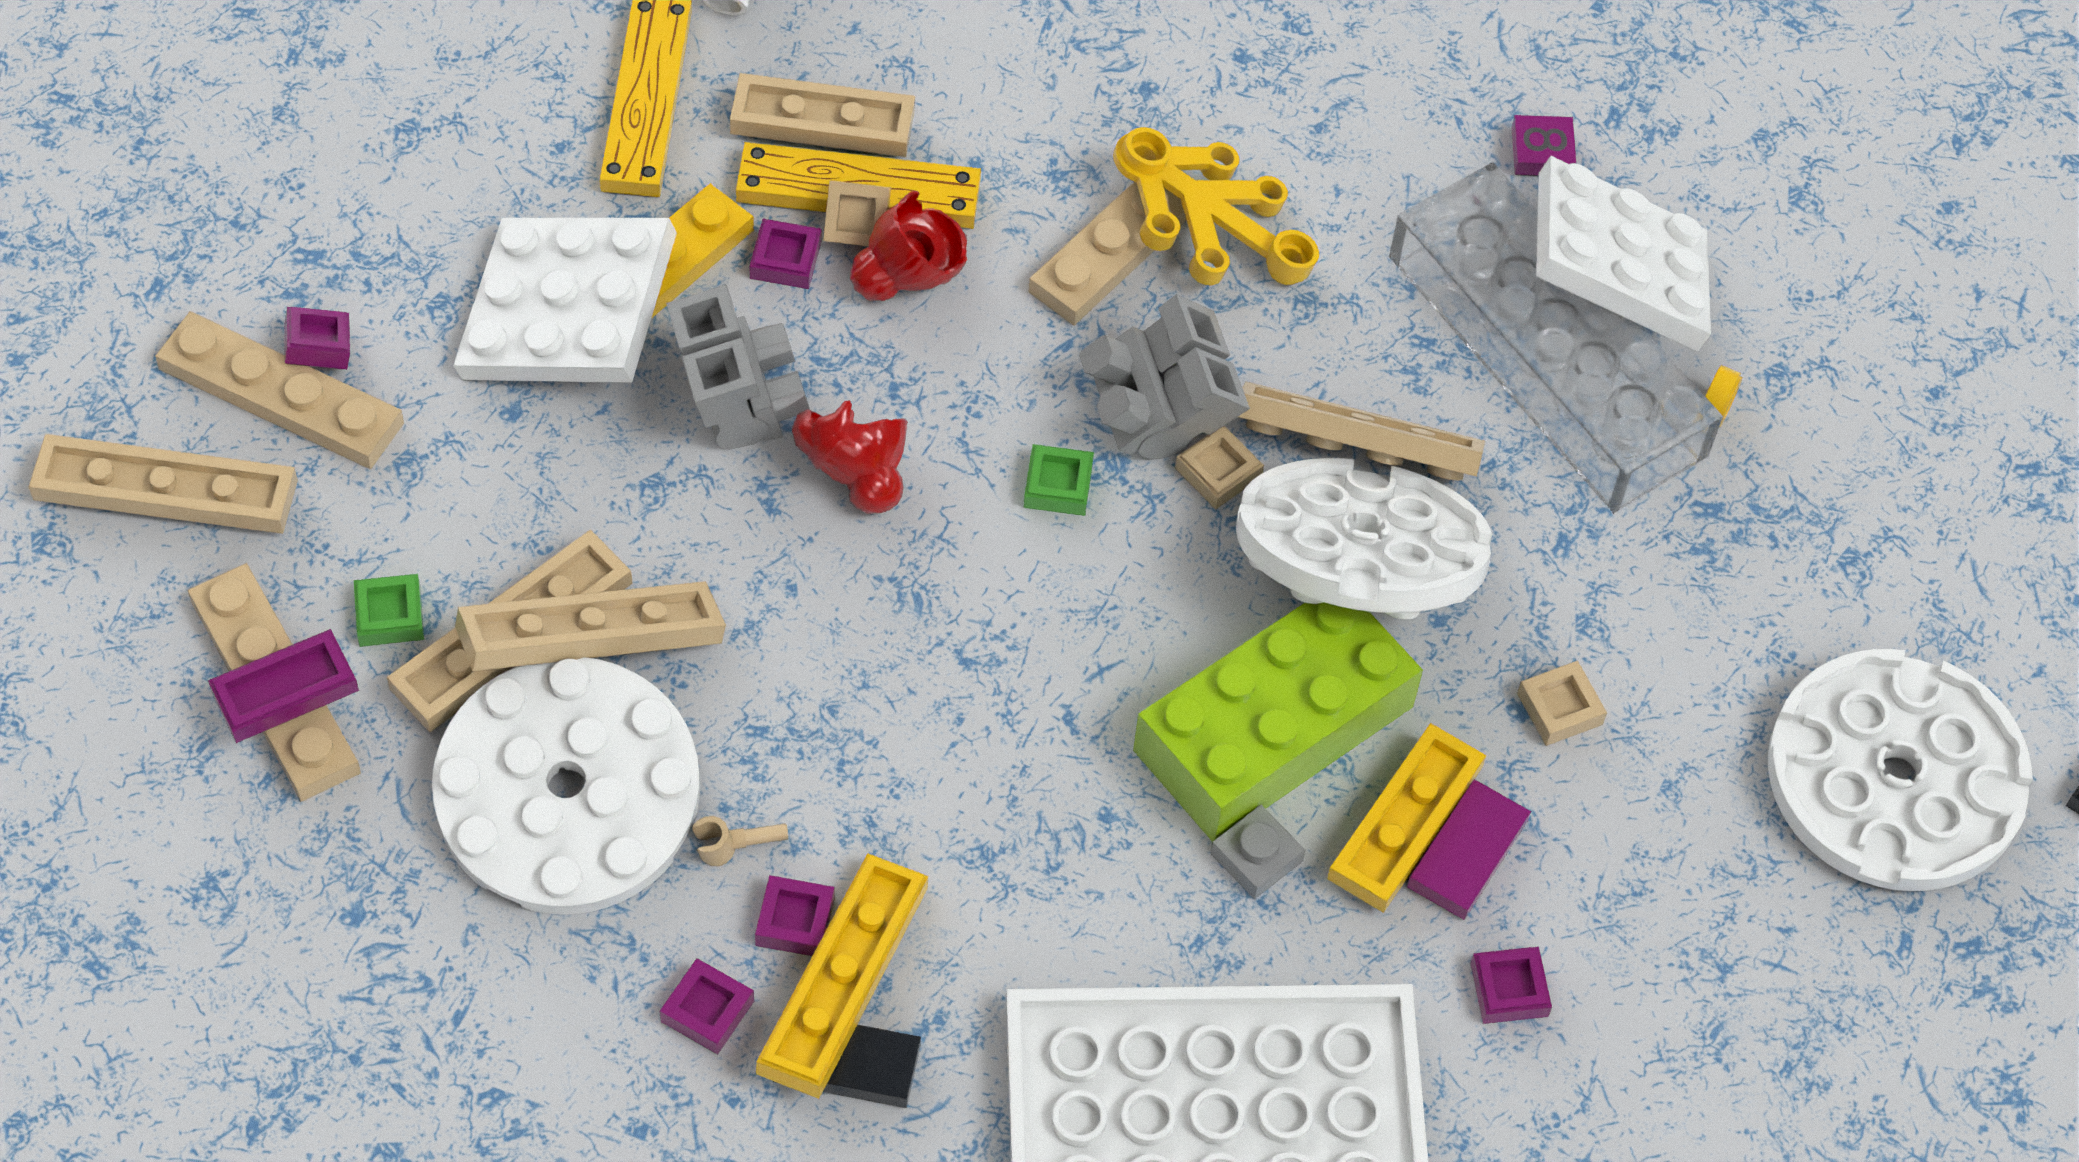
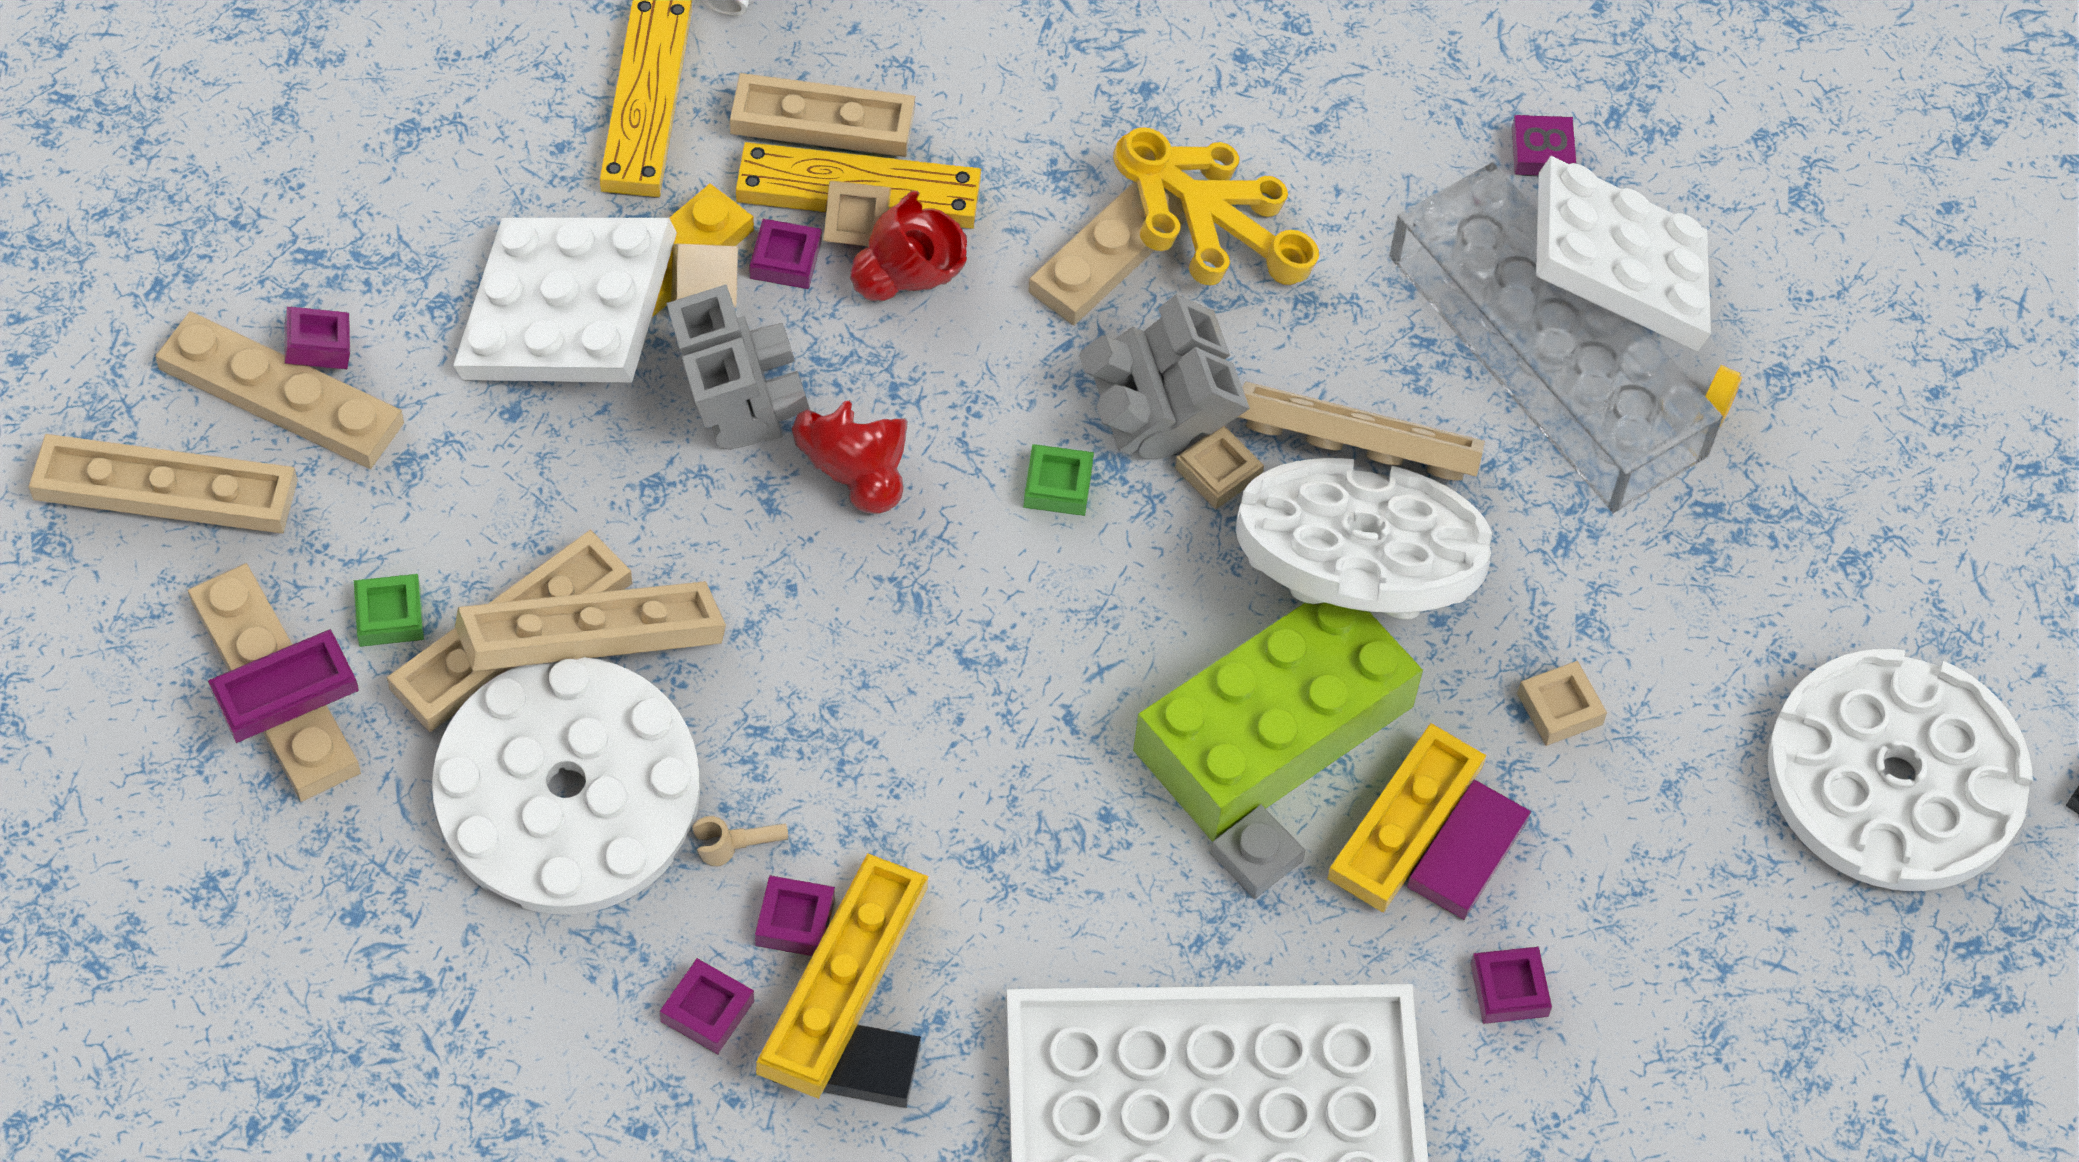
none -> tan tile [671,244,738,308]

